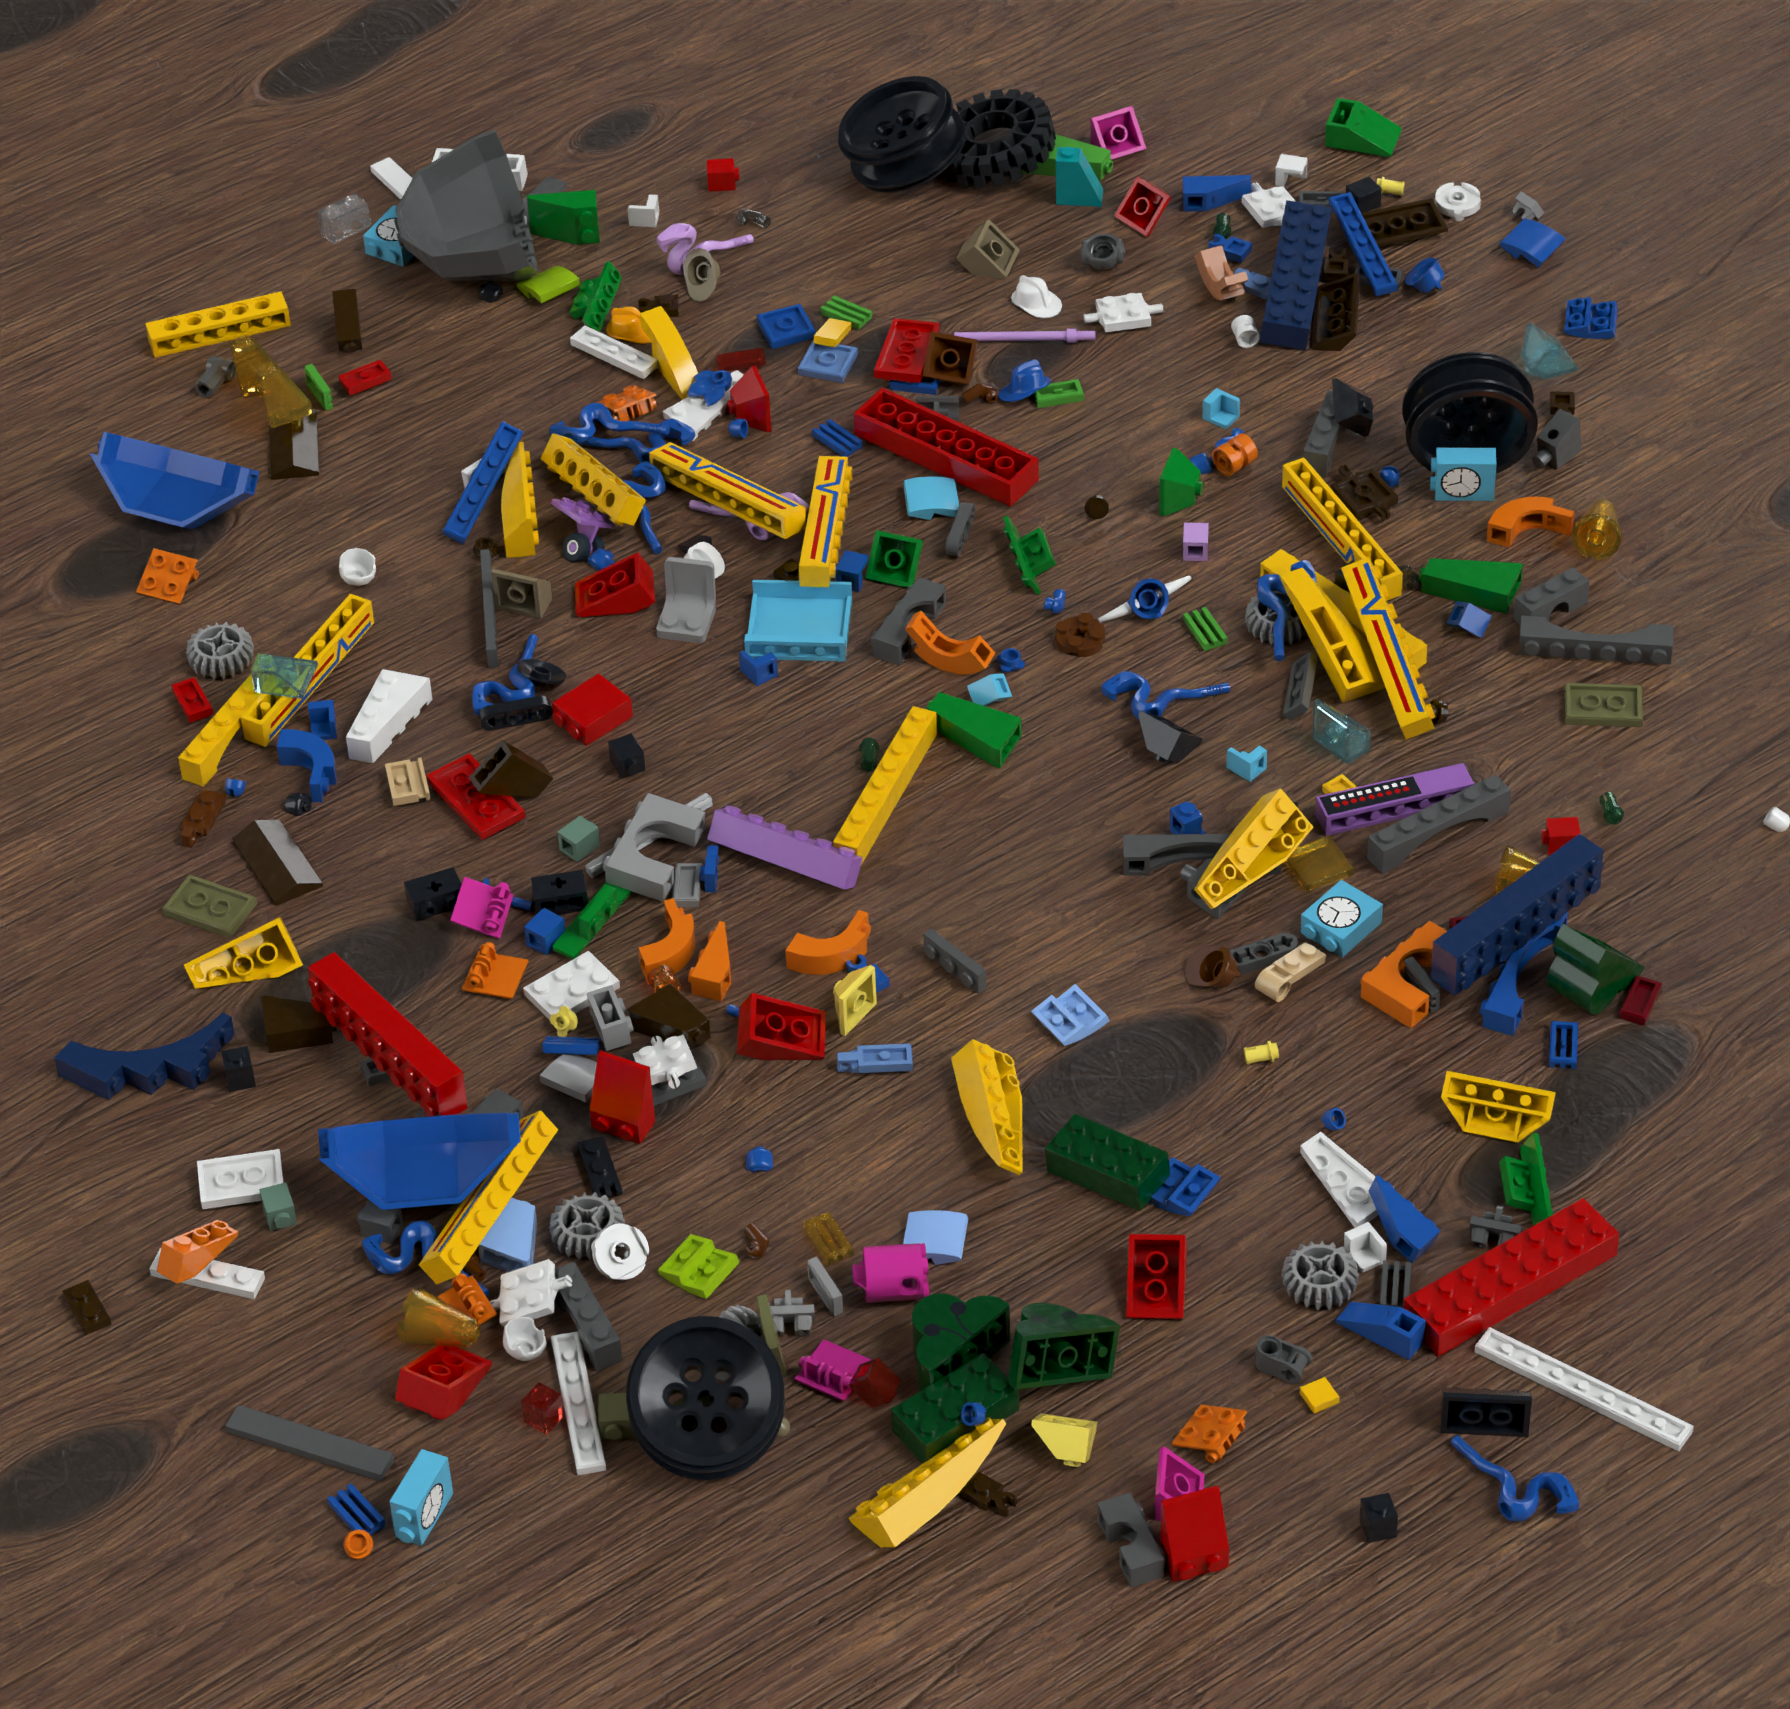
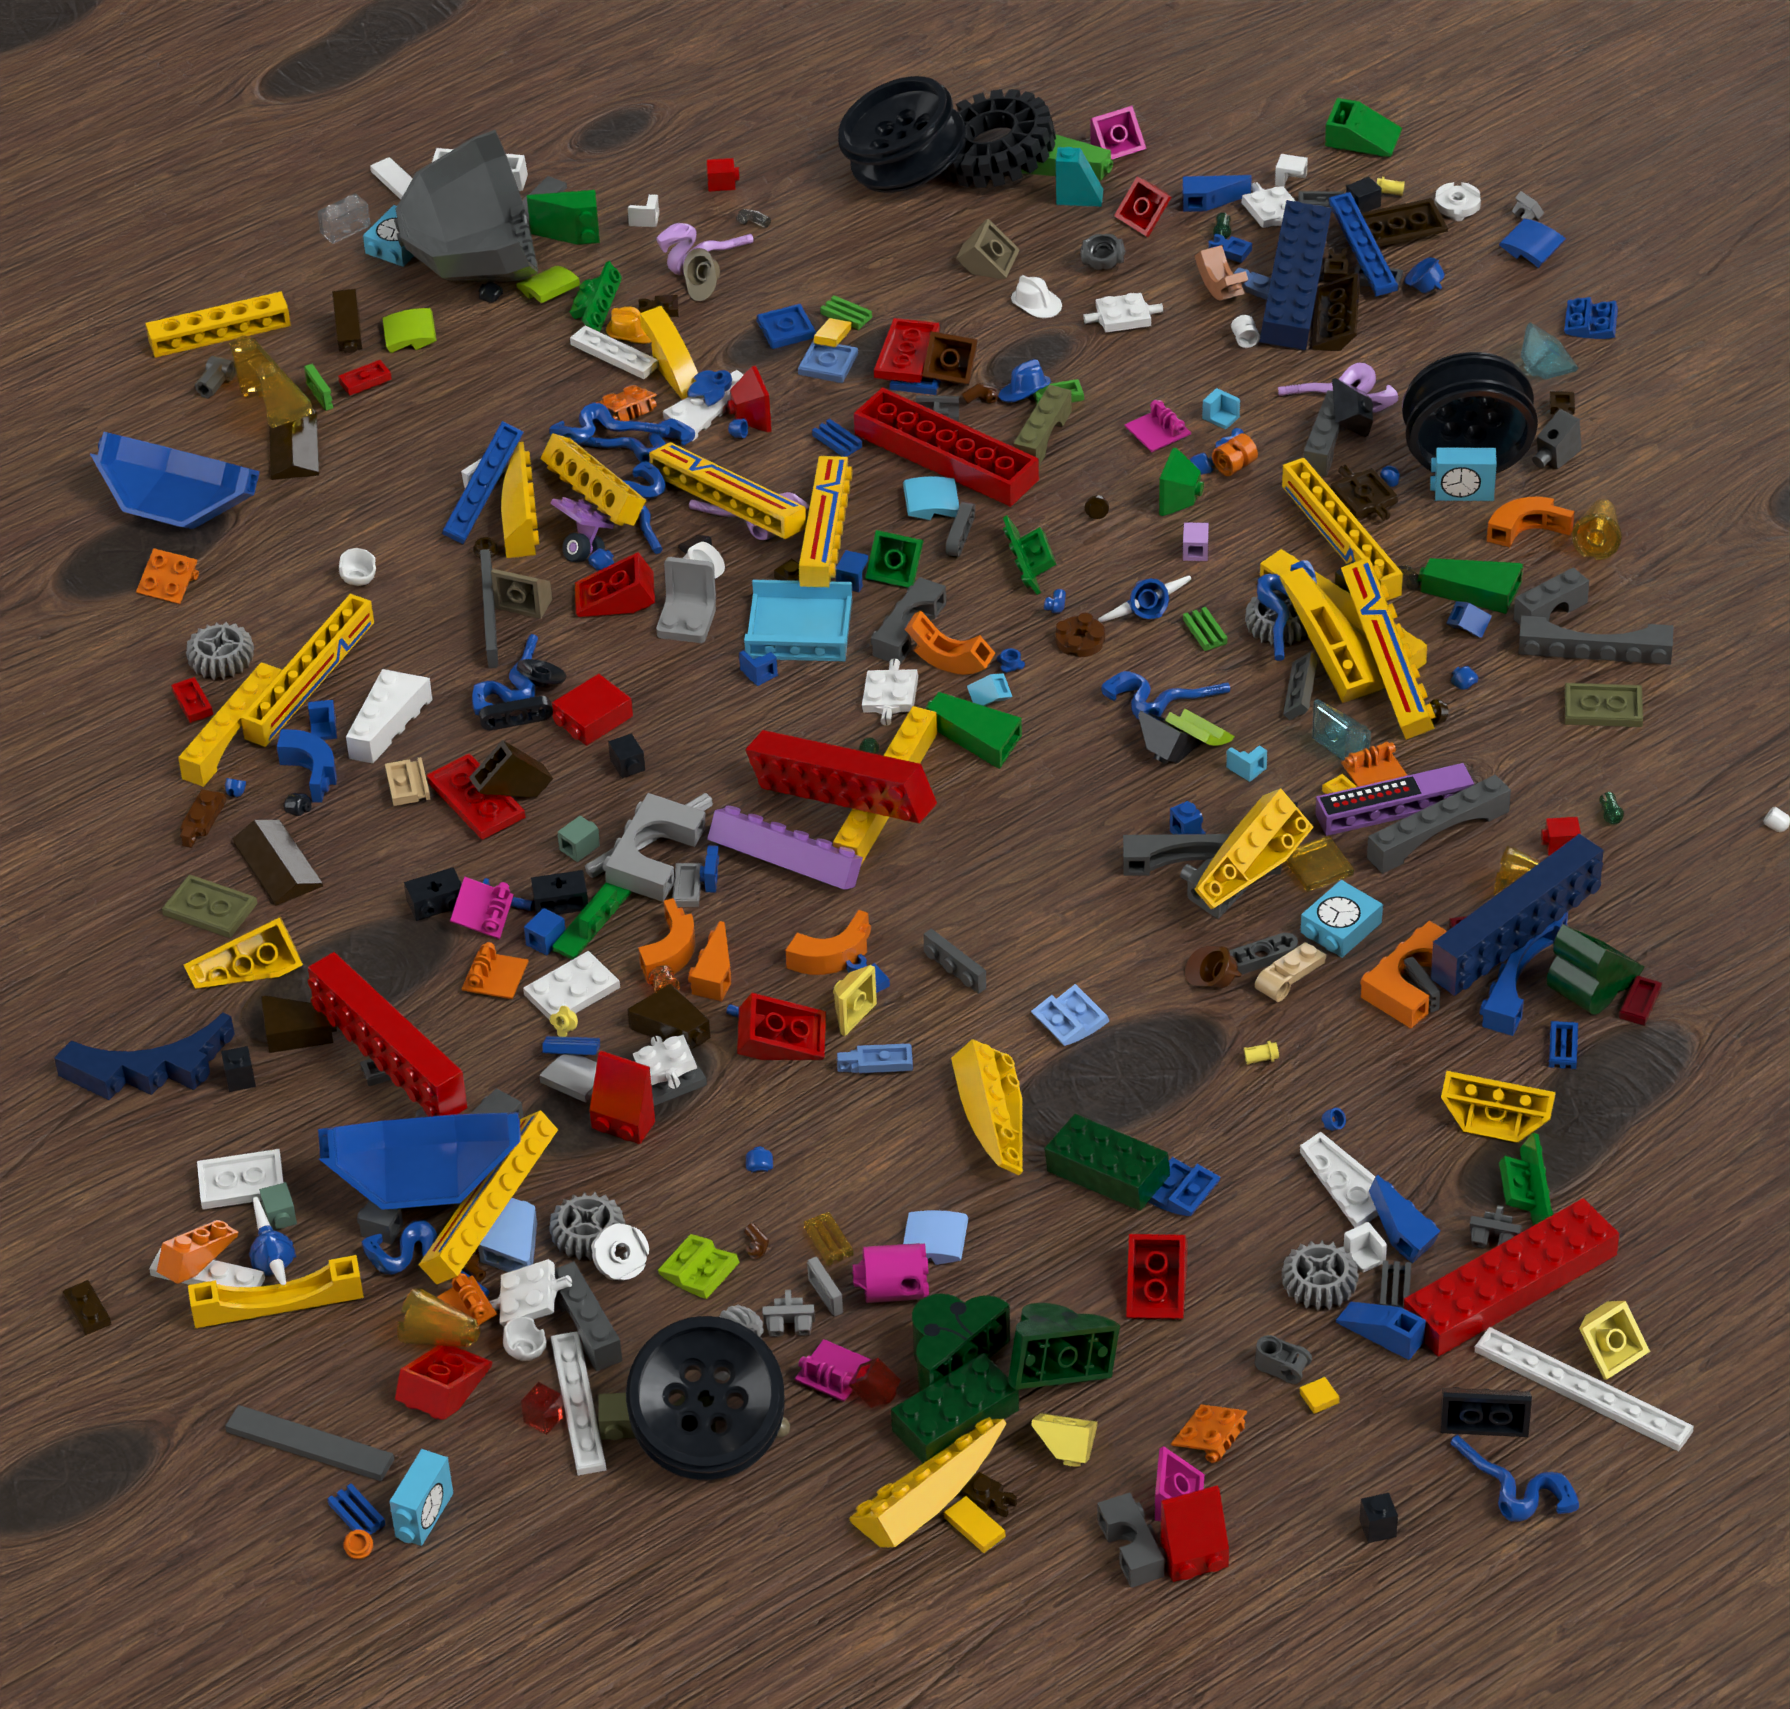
clear light blue slope [251,653,318,699] -> none
black hinge [577,1136,623,1198] -> none
light grey brick [586,985,634,1051] -> none
clear red slope [715,347,766,371] -> none
olive tile [756,1294,787,1377] -> none
lavender bar [954,329,1096,343] -> none
blue hinge [961,1402,986,1426] -> none
none -> yellow arch [188,1255,364,1328]
none -> blue helmet [249,1197,296,1285]
none -> lime slope [382,308,437,353]
none -> red brick [745,730,937,824]
none -> white plate [862,659,918,726]
none -> yellow tile [944,1496,1006,1553]
none -> olive arch [1014,385,1072,466]
none -> dark pink hinge [1124,400,1191,452]
none -> lime slope [1165,709,1235,746]
none -> lavender animal [1278,363,1398,413]
none -> orange hinge [1341,741,1408,787]
none -> blue piece [1451,666,1478,690]
none -> light yellow slope [1579,1301,1650,1380]

